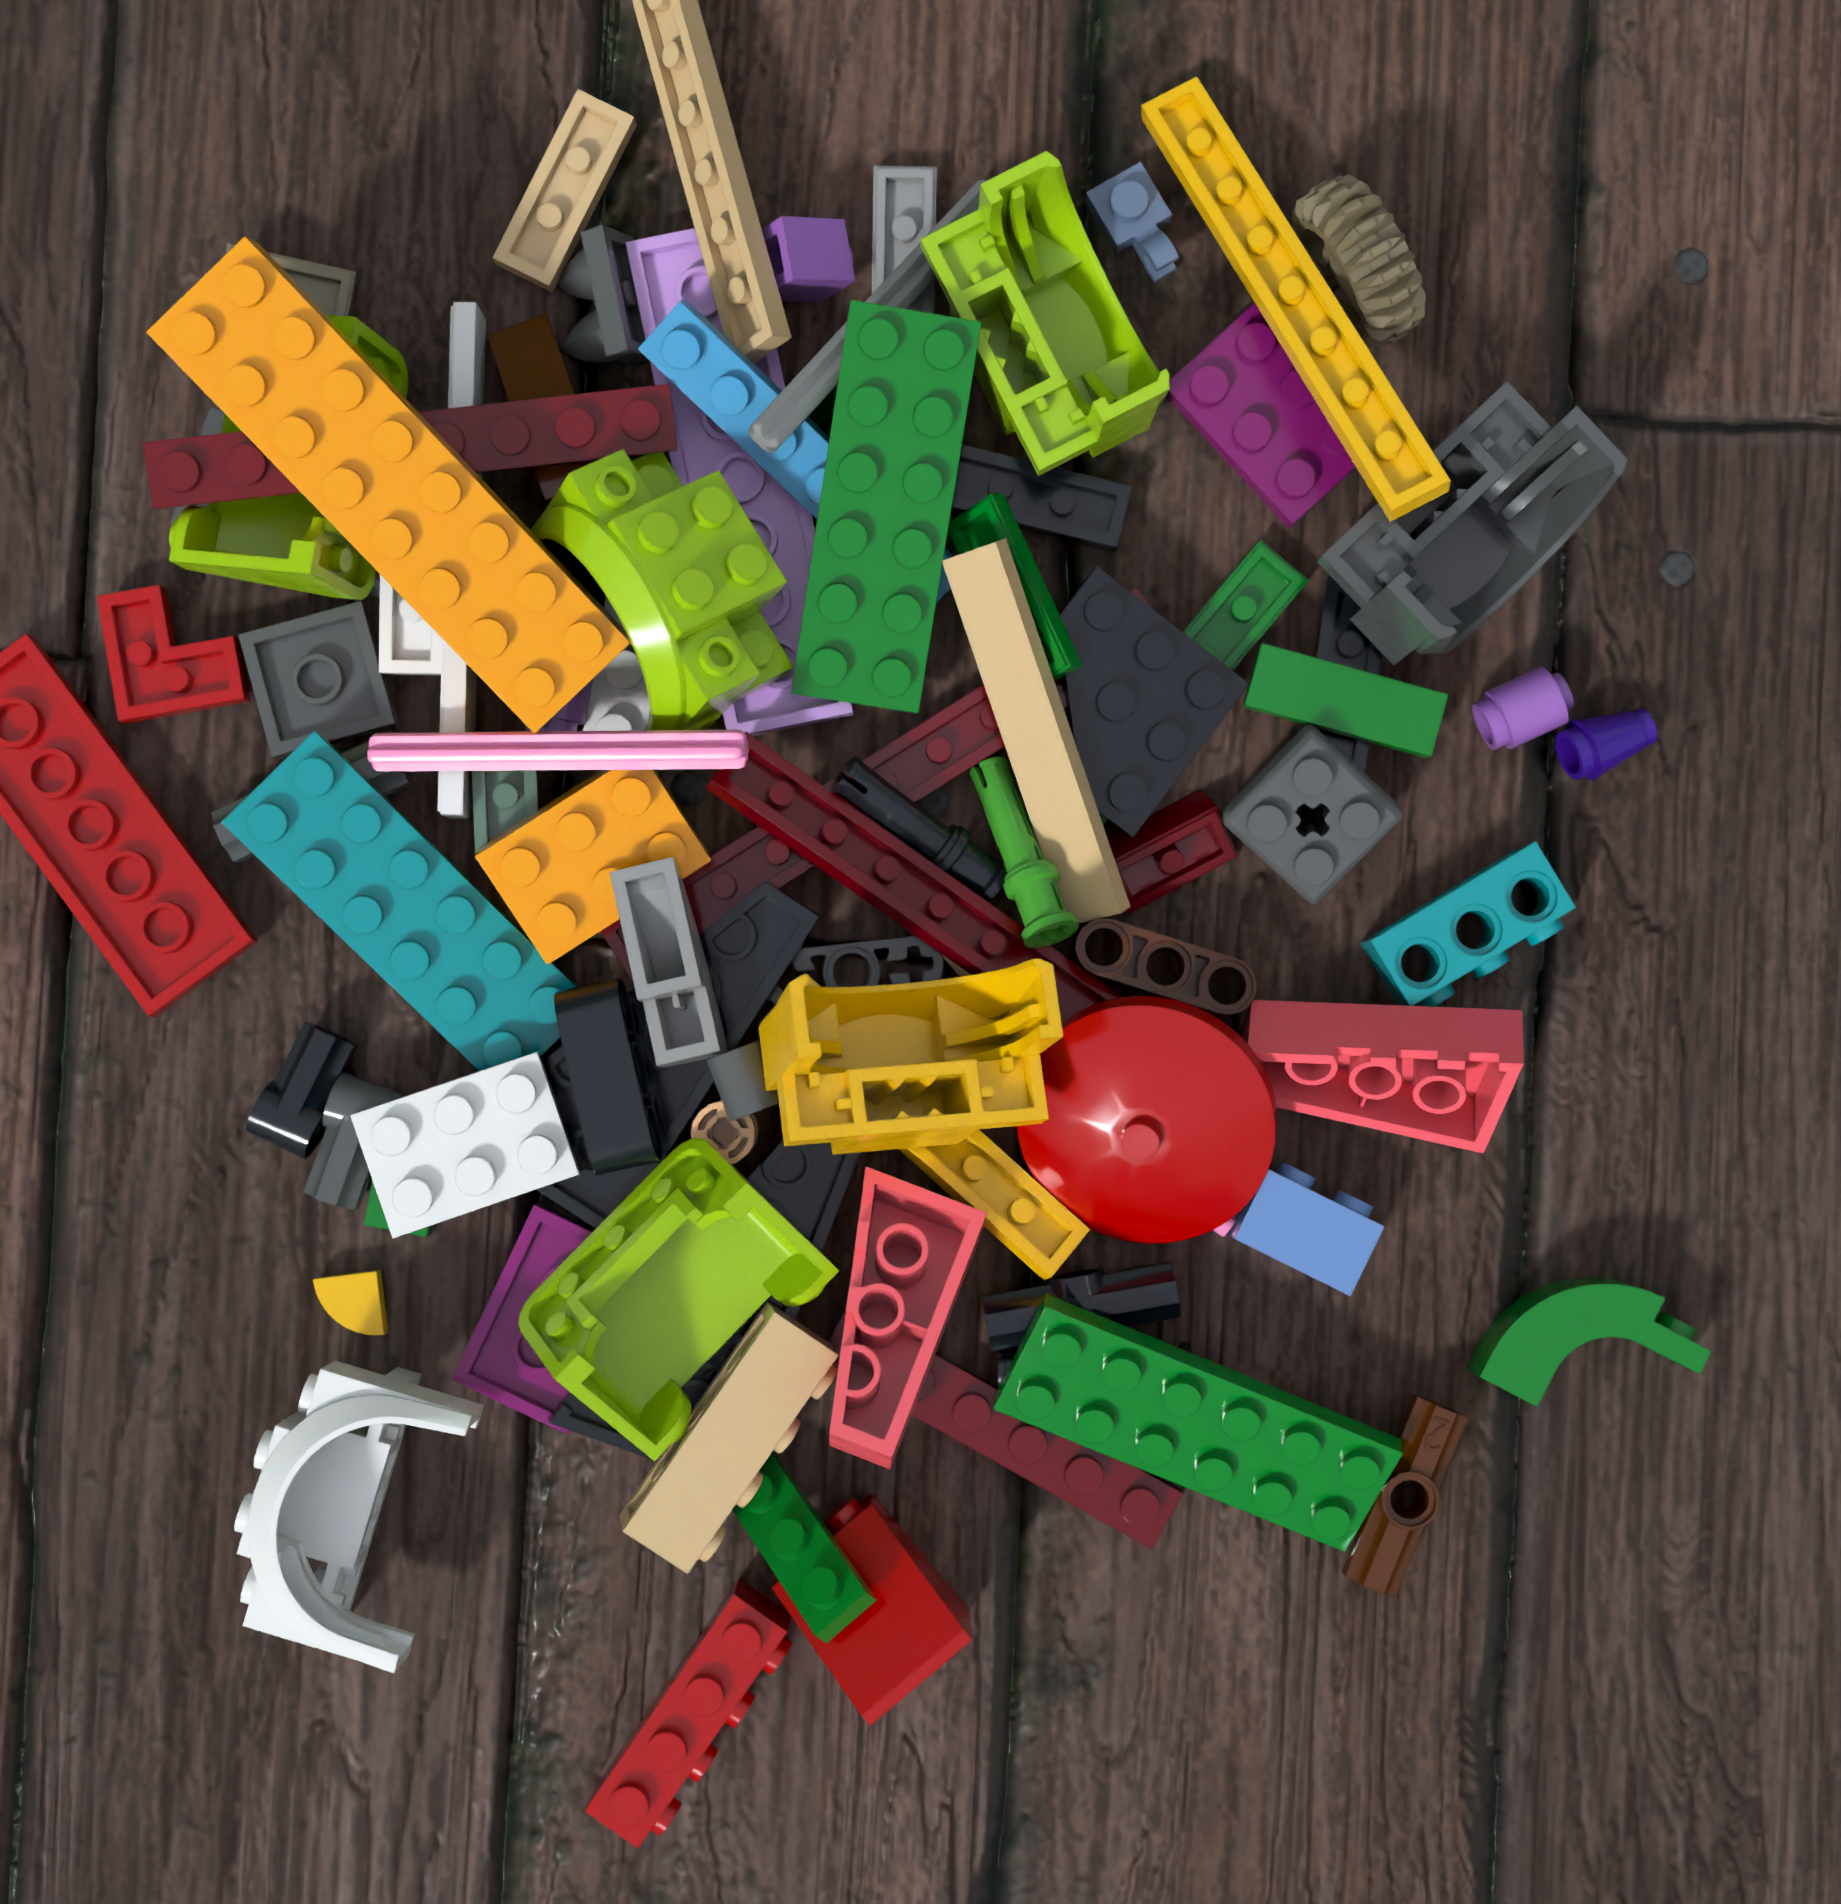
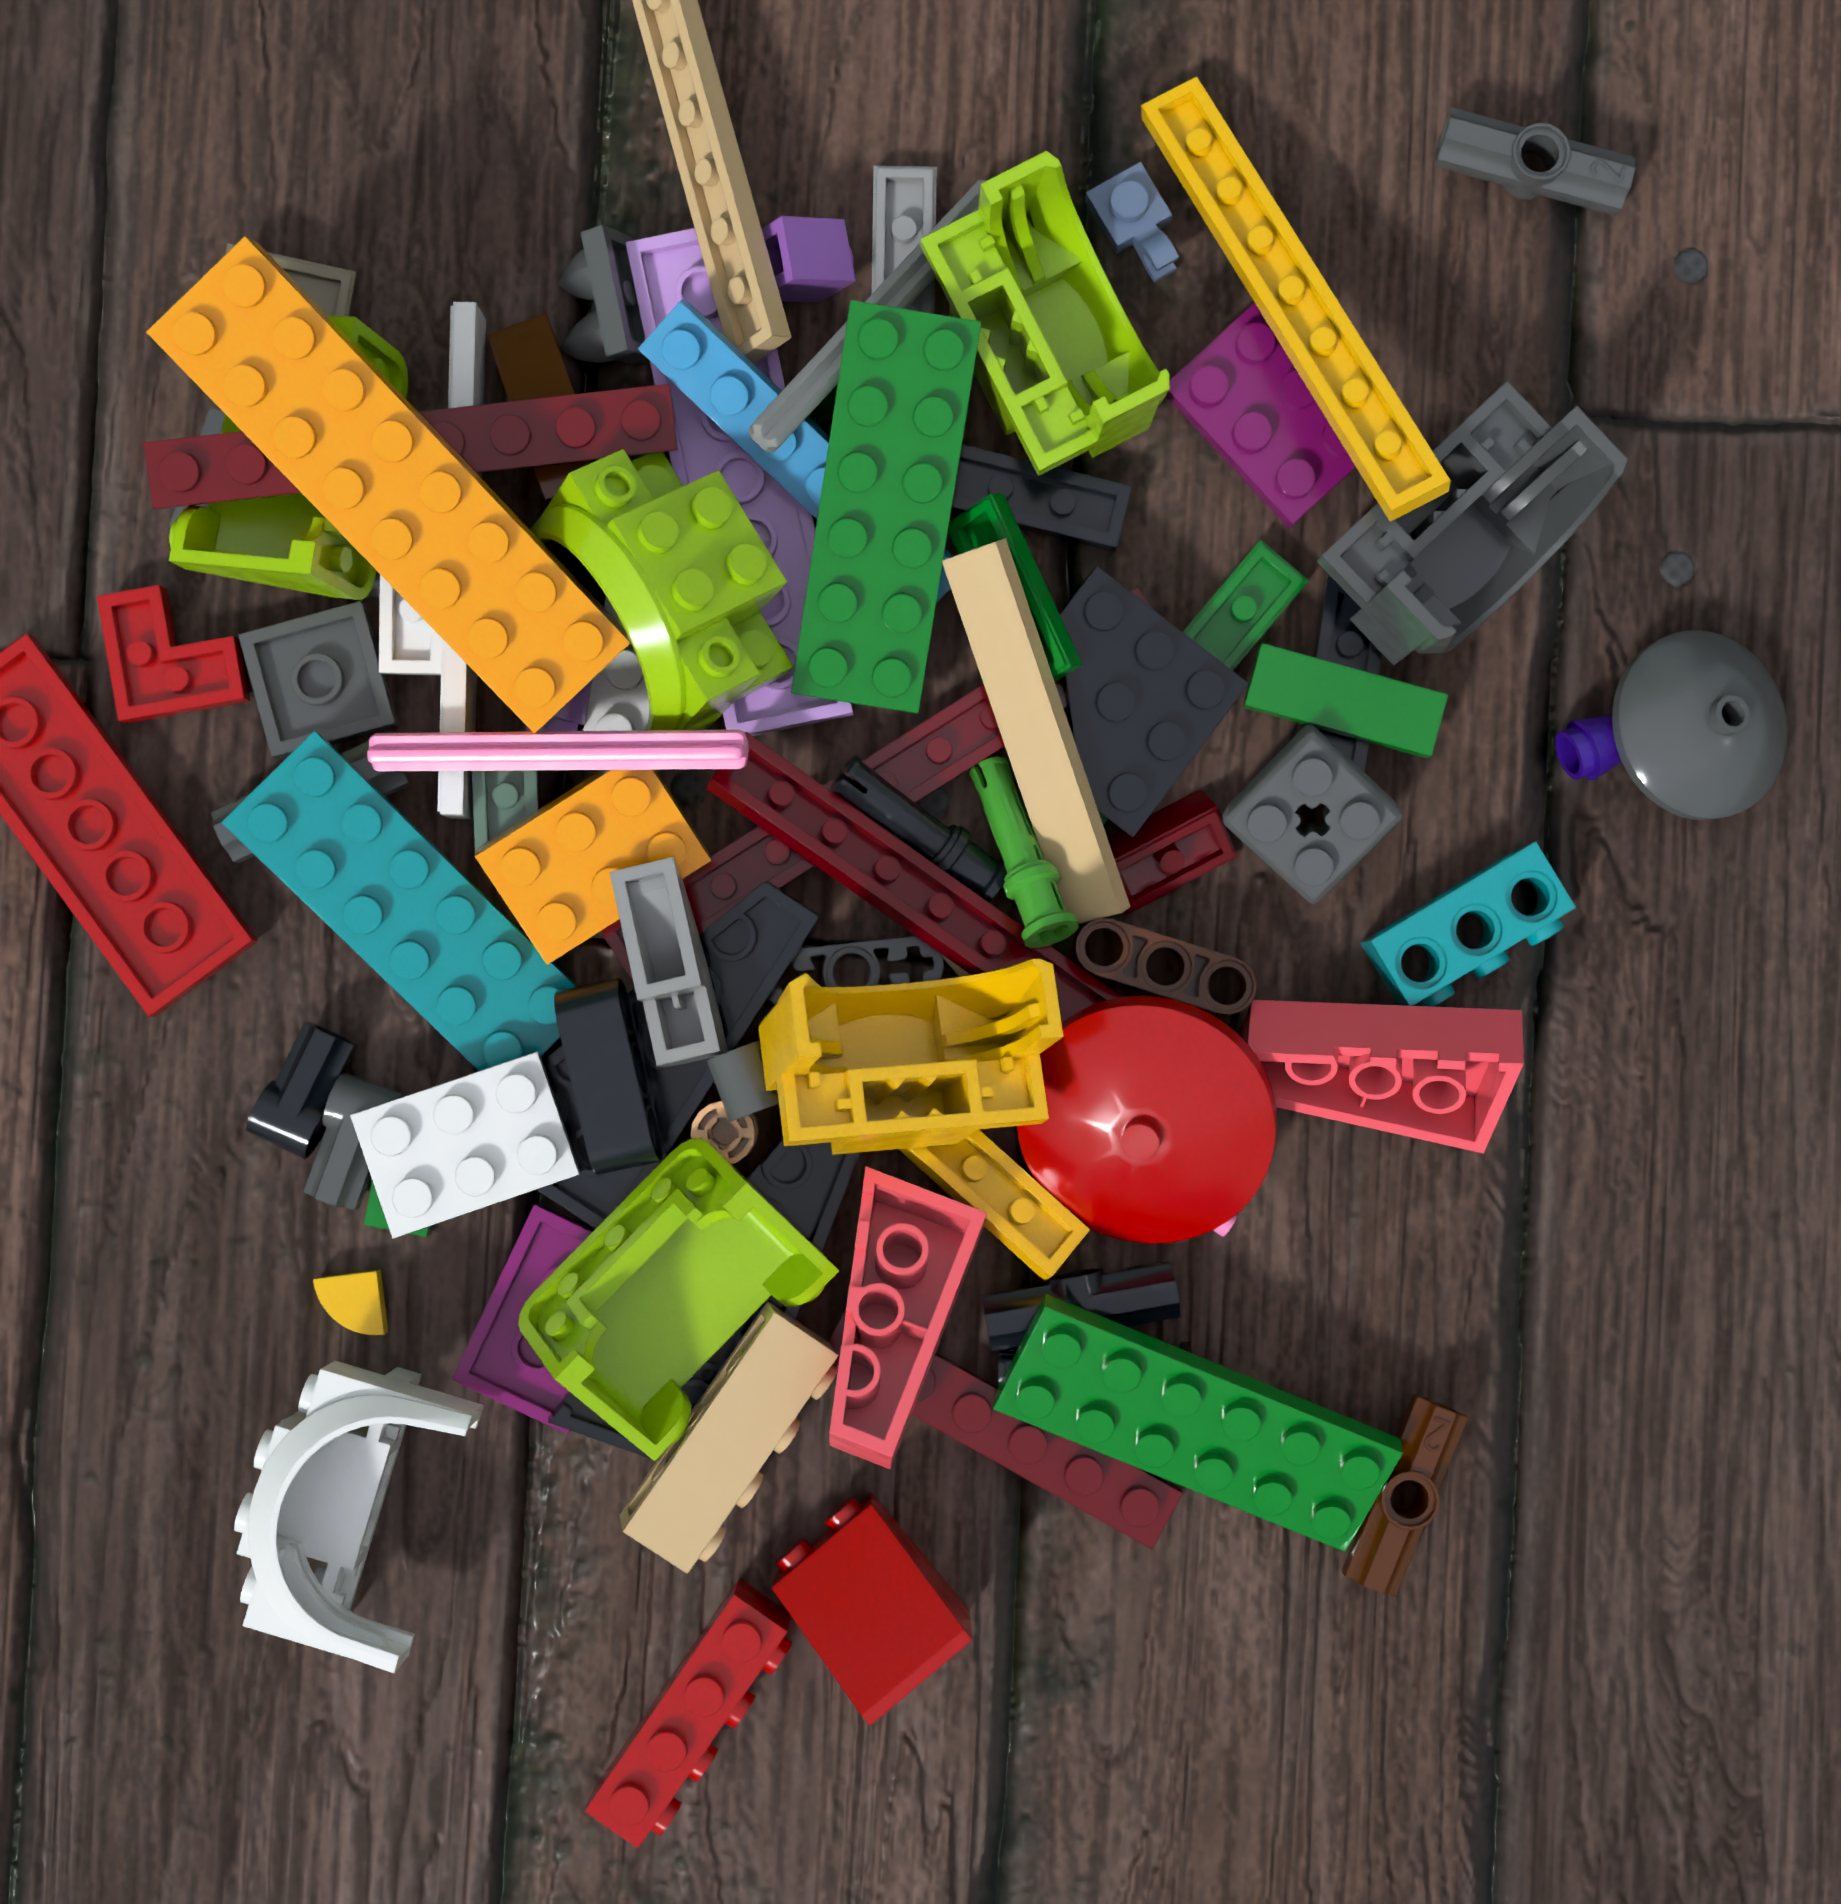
tan plate [492,89,637,293] -> none
green plate [732,1453,877,1644] -> none
medium blue brick [1227,1161,1385,1296] -> none
dark tan gear [1292,174,1426,349] -> none
green arch [1466,1277,1712,1407] -> none
medium lavender brick [1472,666,1574,750] -> none
none -> dark grey piece [1433,107,1636,216]
none -> dark grey dish [1612,630,1788,821]

